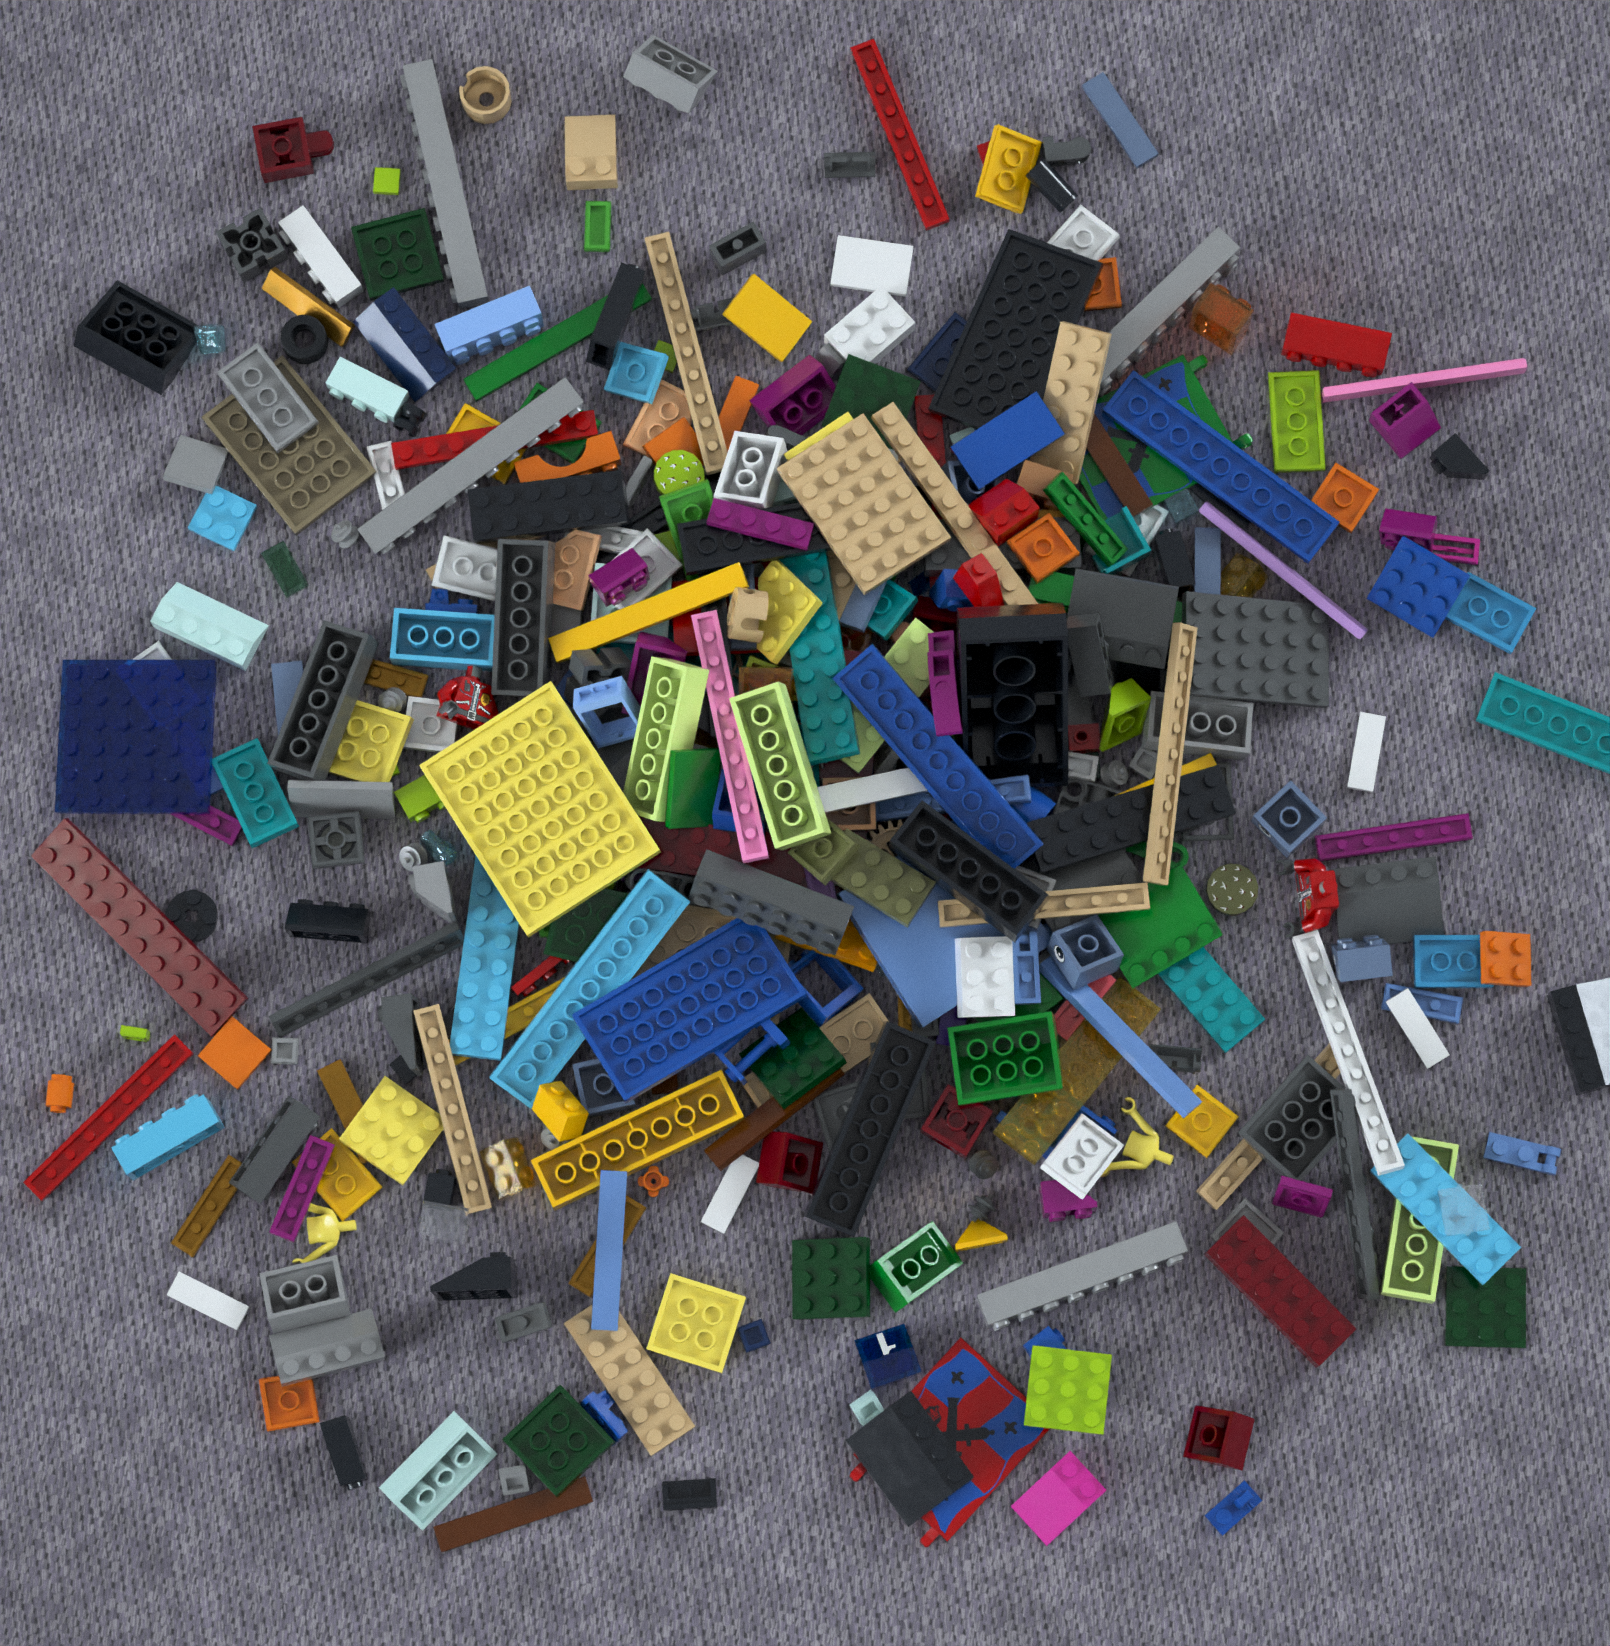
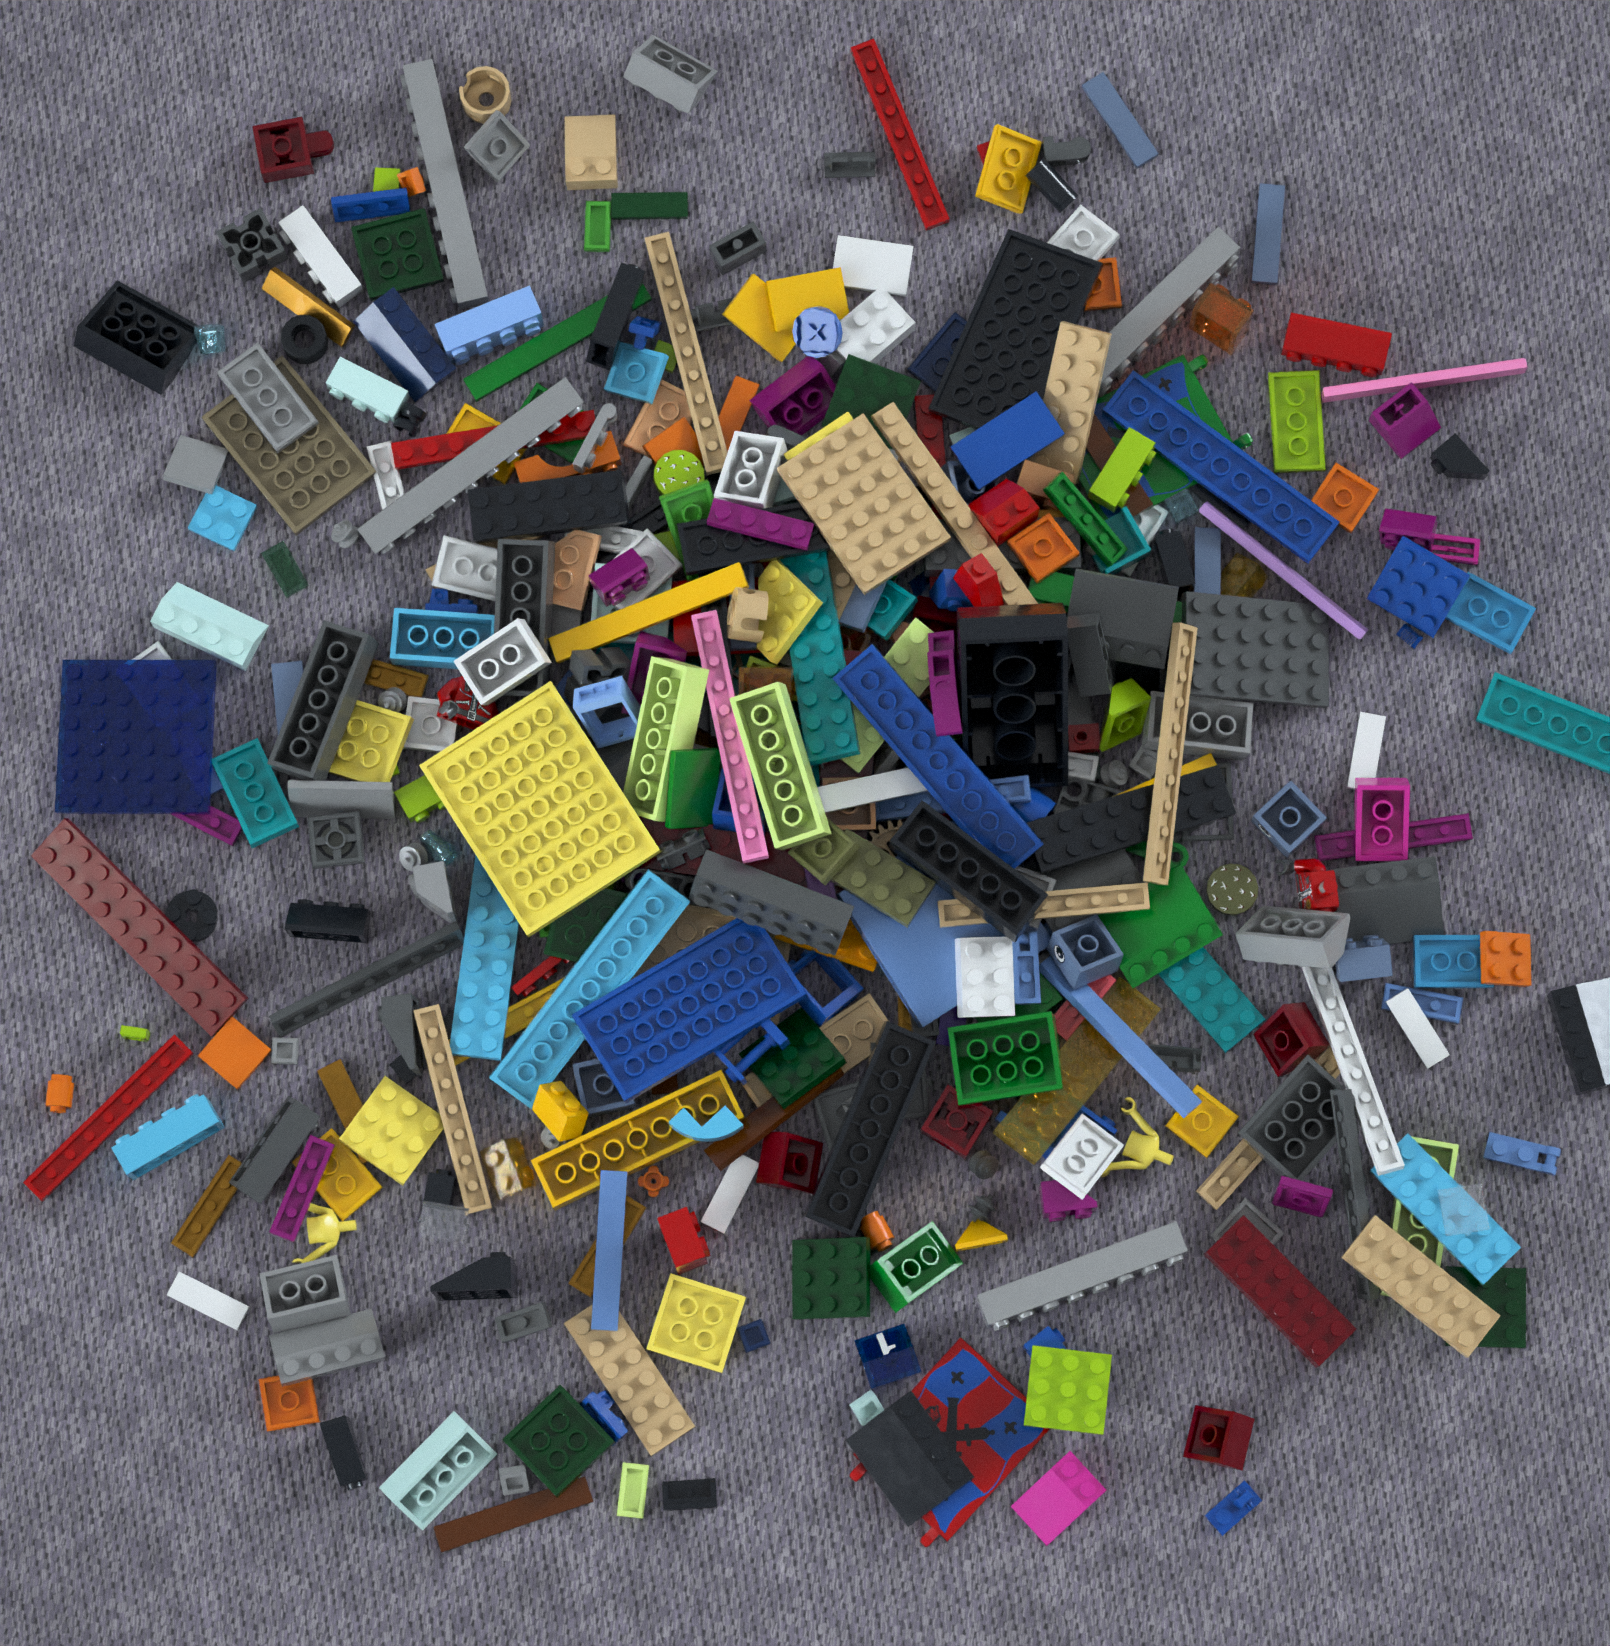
none -> blue plate [331,188,410,223]
none -> orange plate [397,167,426,197]
none -> white brick [453,618,552,705]
none -> light grey tile [463,110,530,182]
none -> light grey plate [572,403,617,474]
none -> dark green tile [611,192,688,220]
none -> yellowish green tile [617,1462,649,1519]
none -> blue hinge [628,316,662,350]
none -> dark grey hinge [656,828,711,870]
none -> red brick [657,1207,711,1275]
none -> medium azure brick [668,1106,744,1142]
none -> yellow tile [766,267,849,332]
none -> tile [792,306,843,358]
none -> orange brick [860,1211,895,1252]
none -> lime brick [1088,427,1157,513]
none -> light grey slope [1235,906,1350,969]
none -> sand blue tile [1251,183,1285,285]
none -> dark red slope [1253,1002,1330,1077]
none -> tan plate [1341,1215,1500,1358]
none -> dark pink slope [1354,778,1410,861]
none -> blue piece [1396,623,1423,649]

